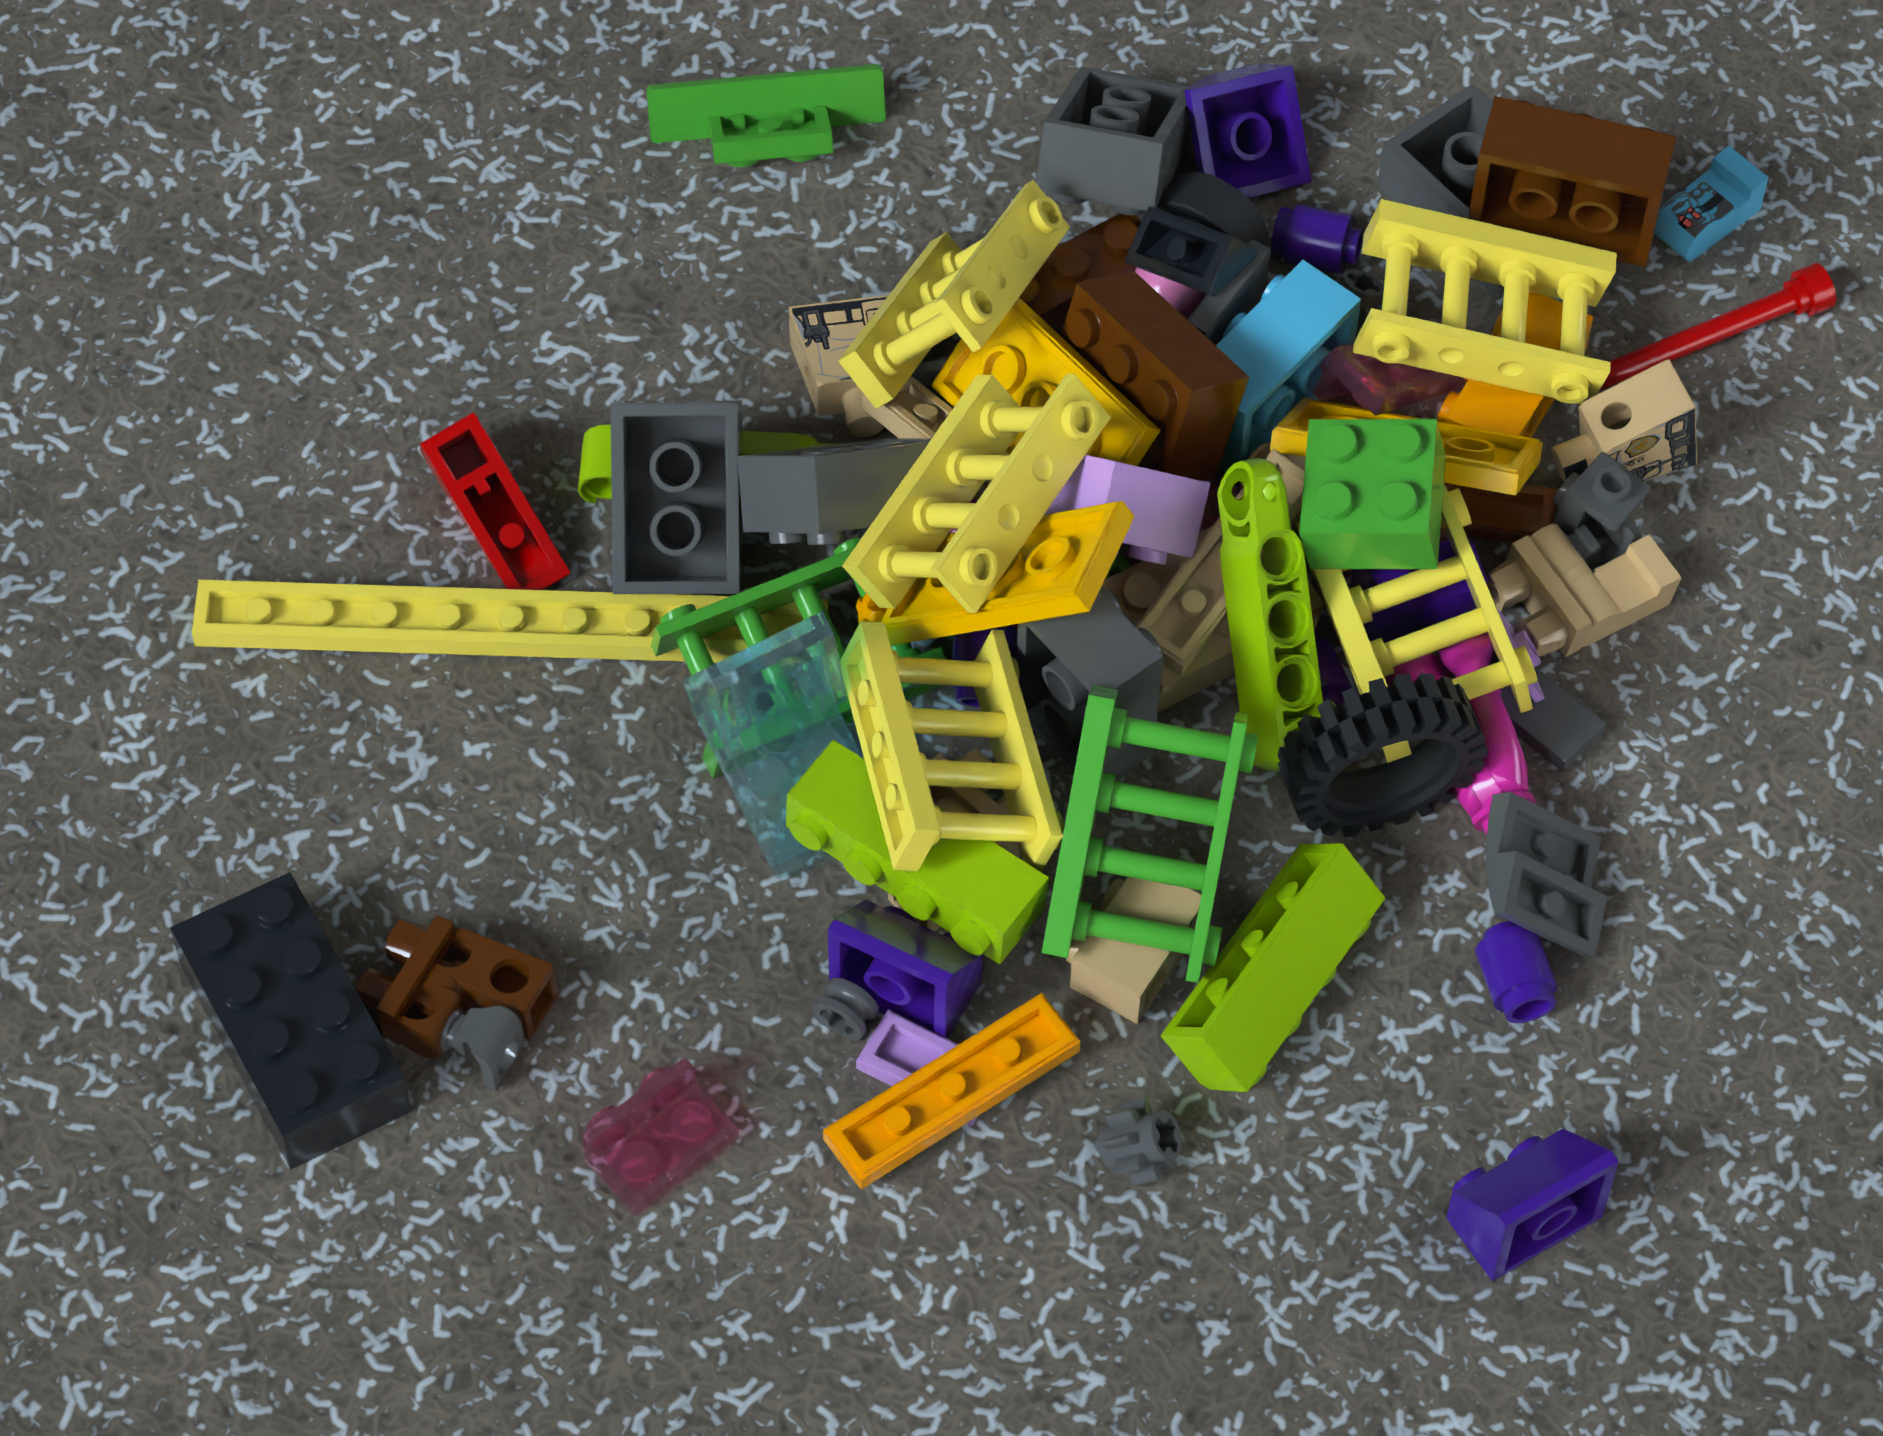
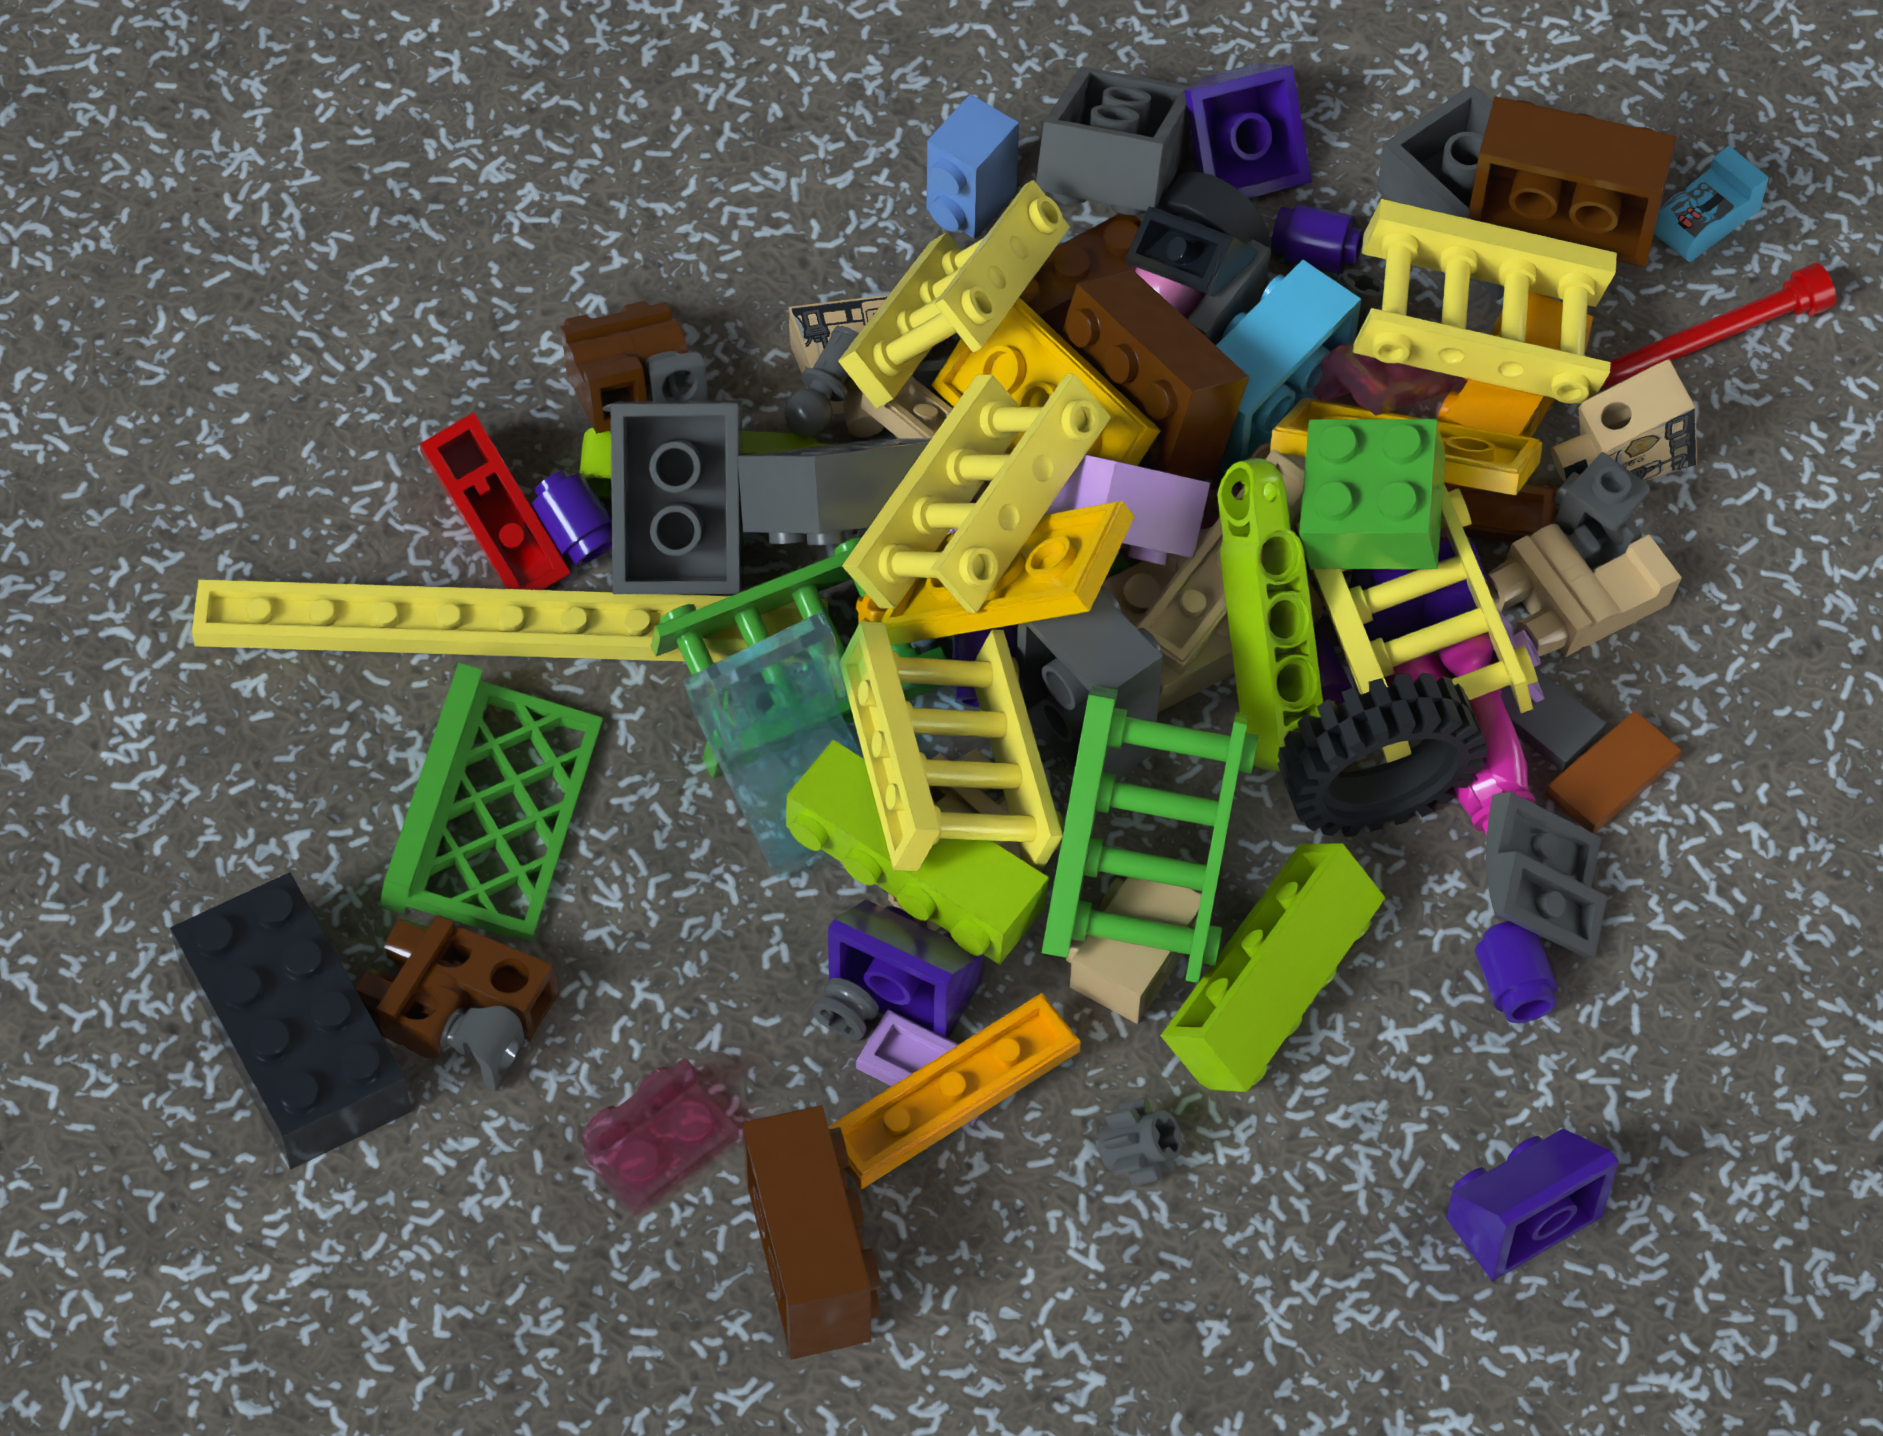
bright green bracket [646,64,886,167] -> none
none -> bright green fence [379,662,603,941]
none -> dark purple brick [531,470,612,567]
none -> reddish brown hips [560,301,709,434]
none -> reddish brown brick [742,1105,881,1360]
none -> dark grey pin [784,326,859,437]
none -> medium blue brick [926,94,1019,239]
none -> dark orange tile [1546,710,1682,834]

